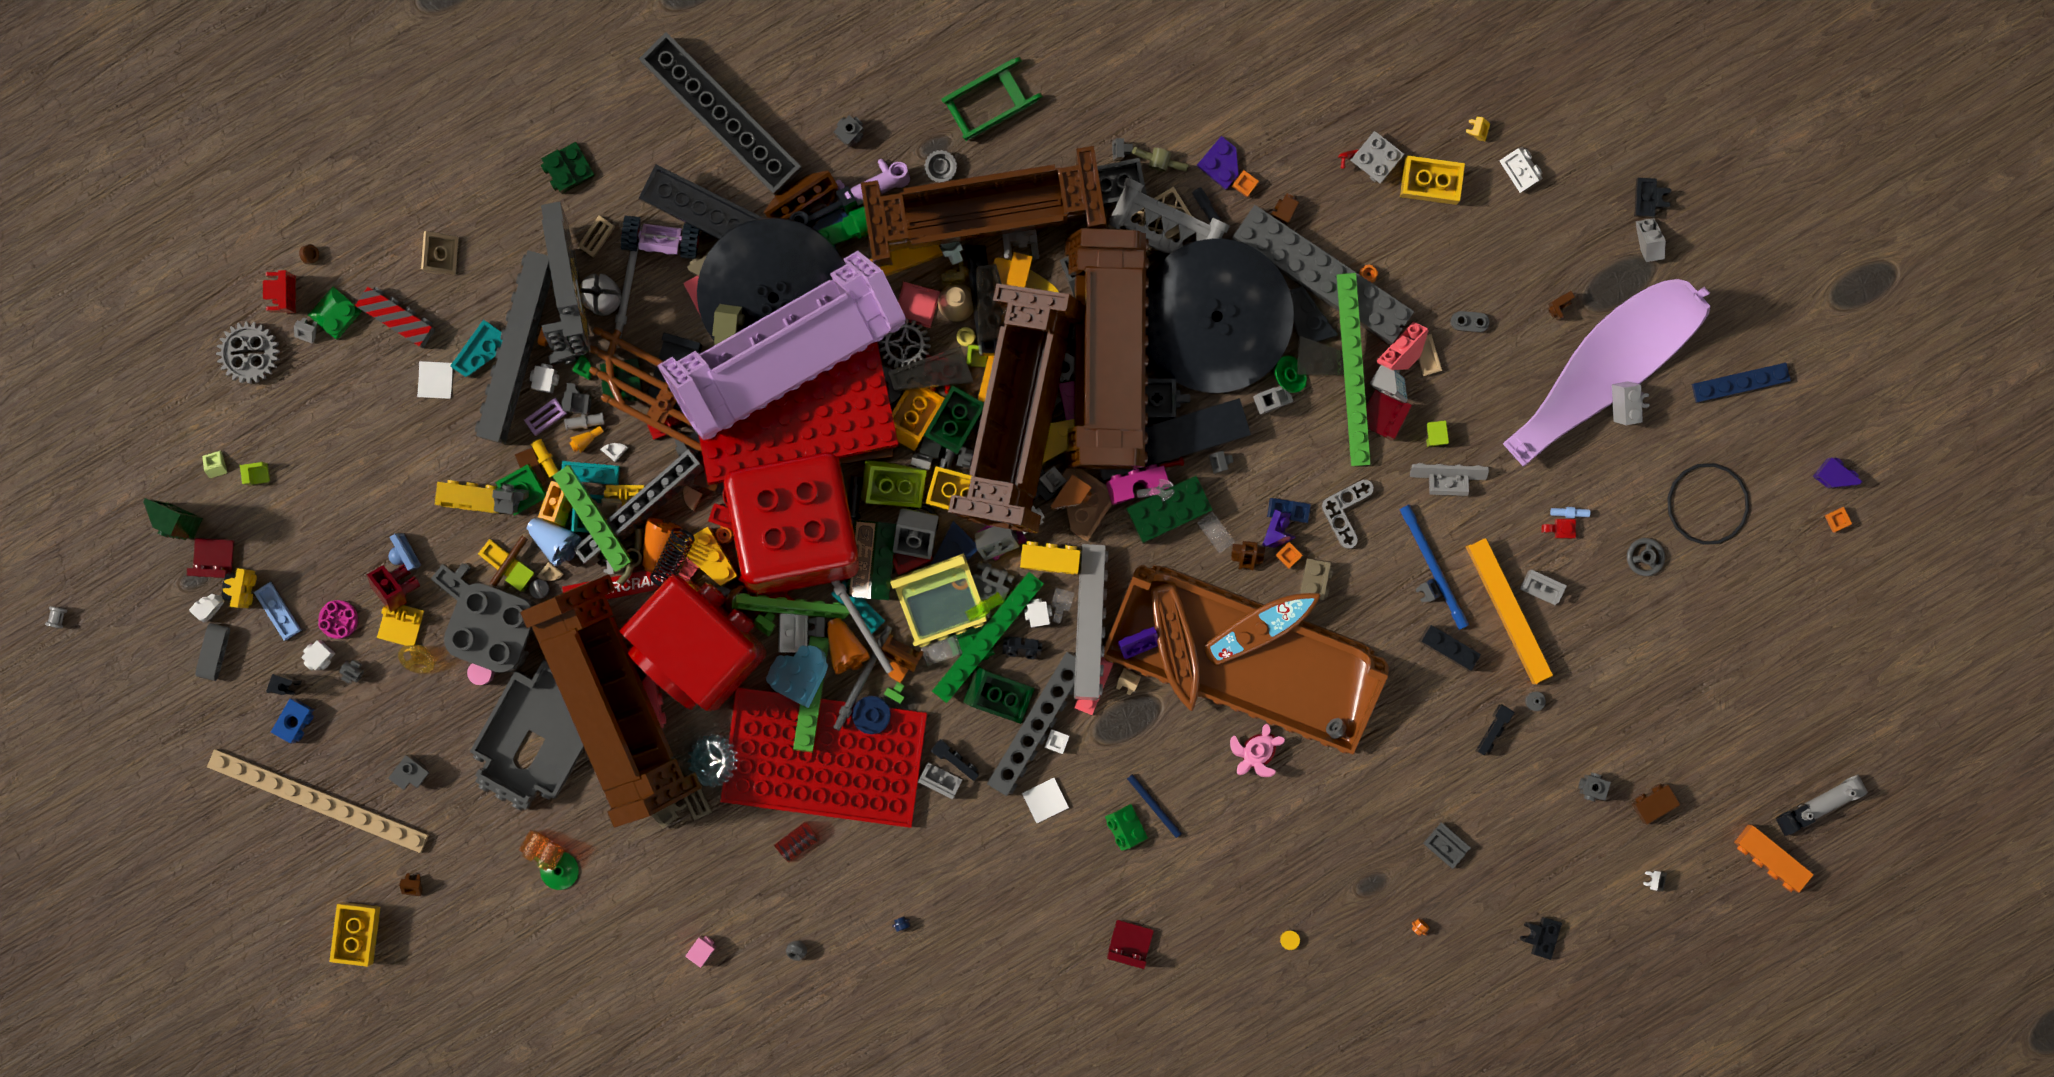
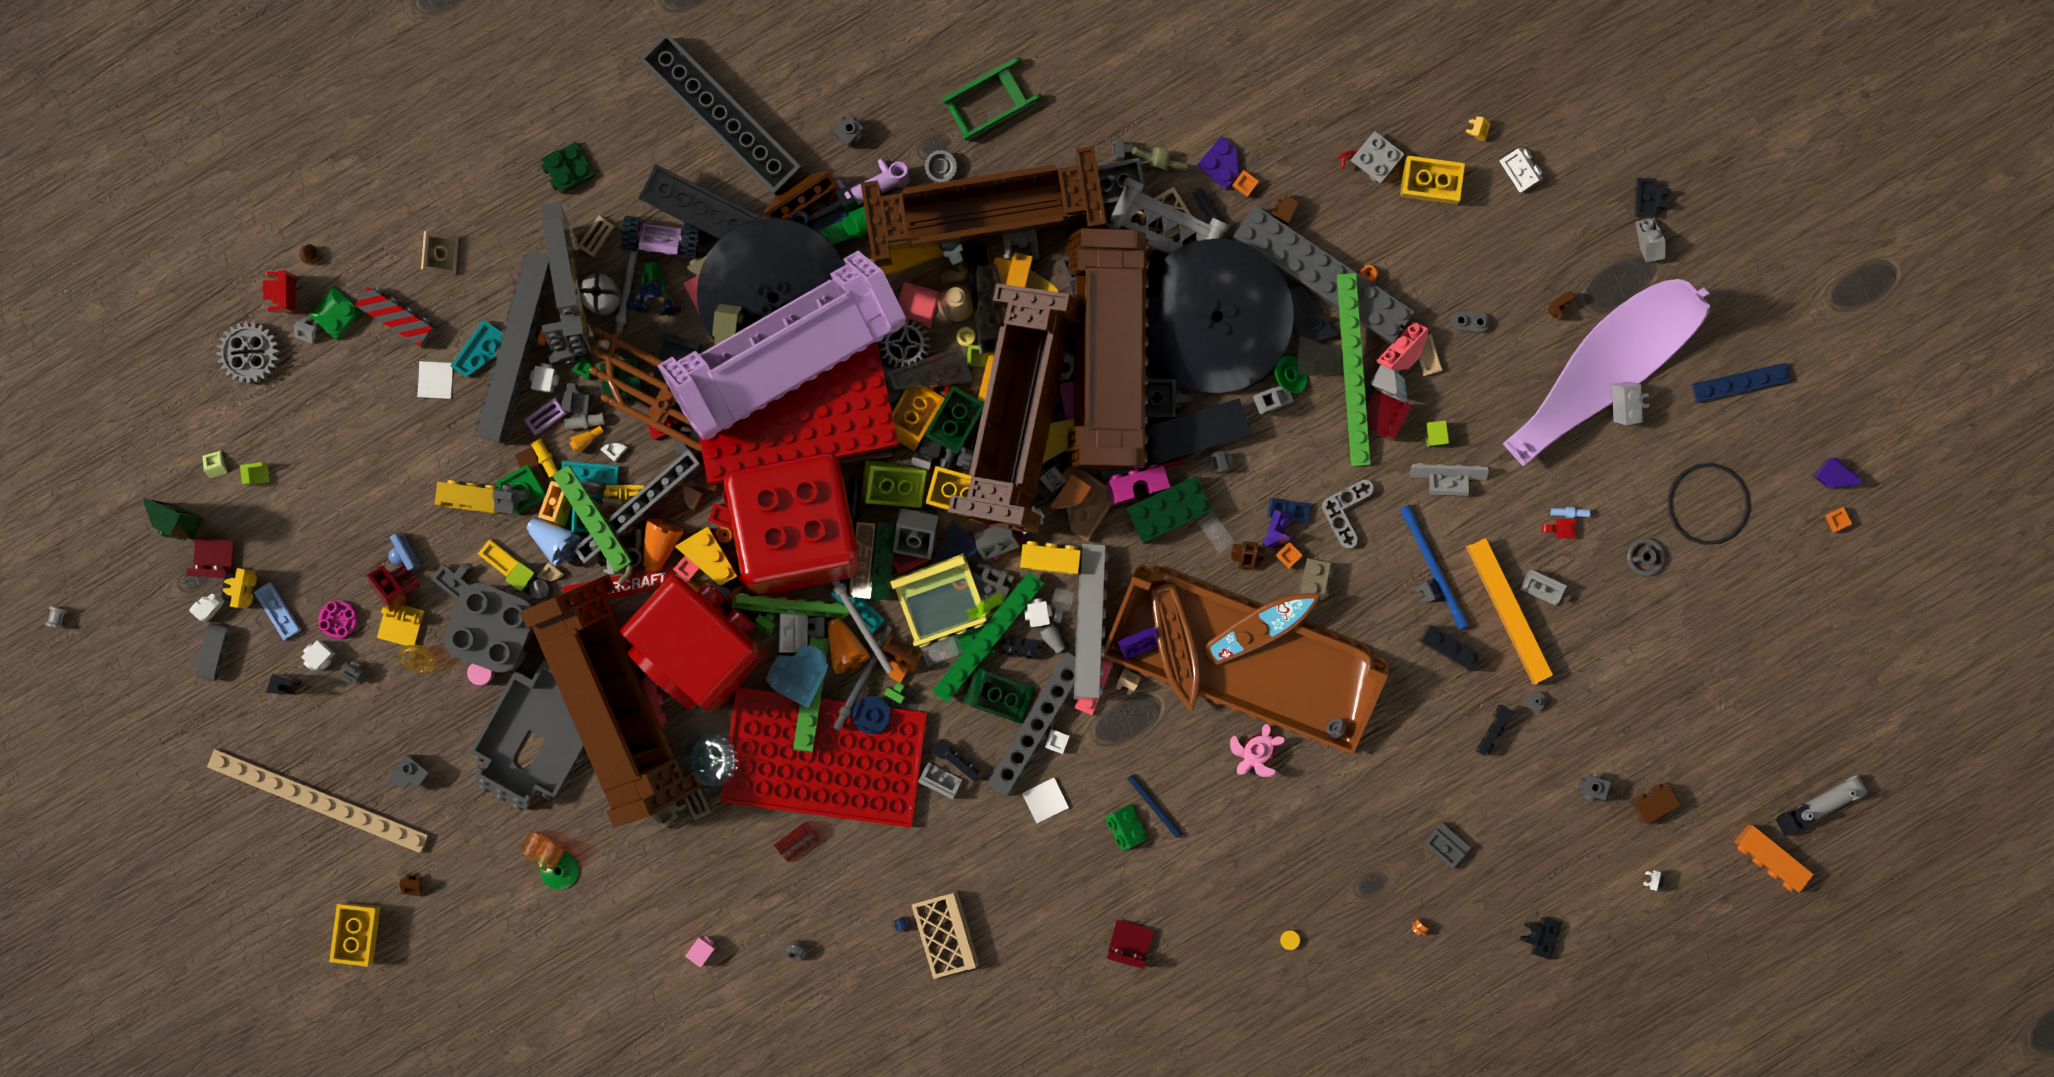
blue brick [271,698,314,744] -> none
reddish brown bar [490,535,528,587] -> none
black piece [650,528,695,587] -> none
clear bar [1137,479,1174,501] -> none
none -> dark blue plant [626,262,681,316]
none -> tan fence [912,891,979,979]
none -> light grey cone [1040,624,1066,653]

